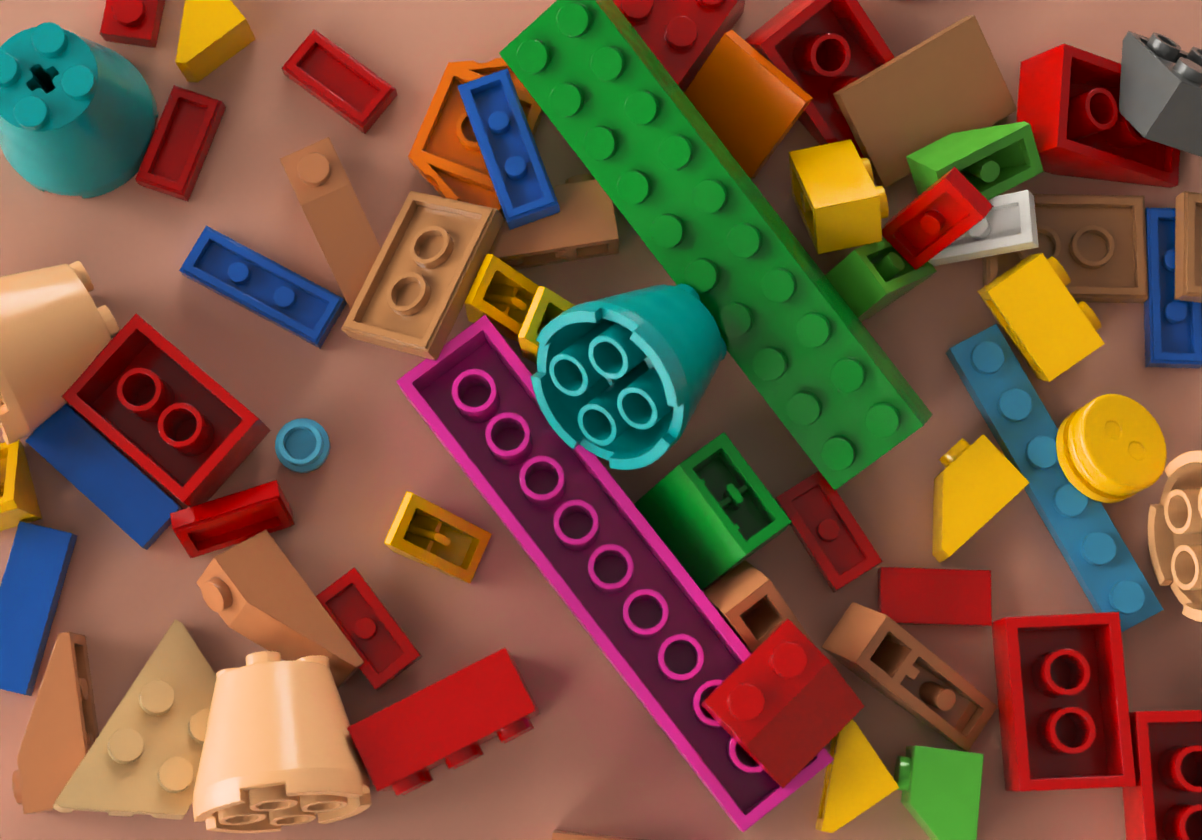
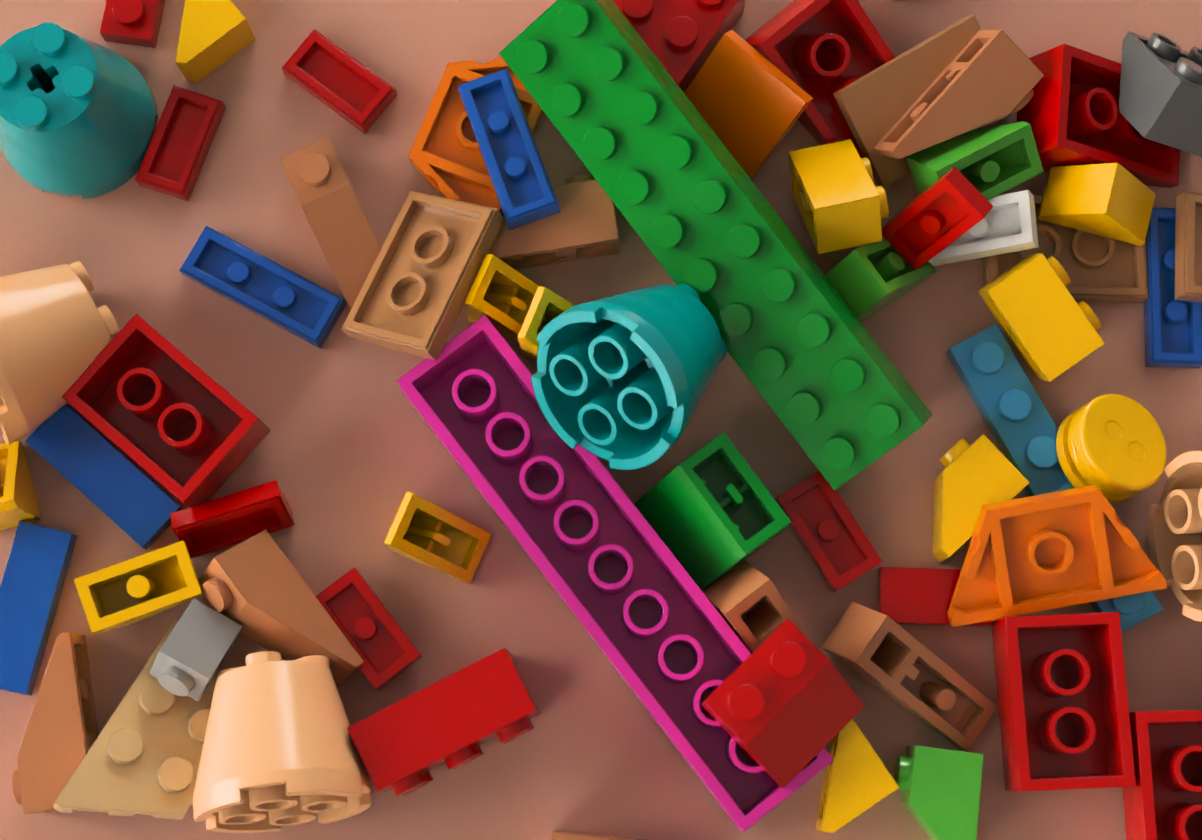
medium azure plate [275,418,330,473] -> none
none -> yellow slope [74,540,203,634]
none -> light grey brick [149,598,243,702]
none -> nougat slope [872,30,1044,159]
none -> orange wing [947,485,1167,627]
none -> yellow slope [1037,163,1156,246]

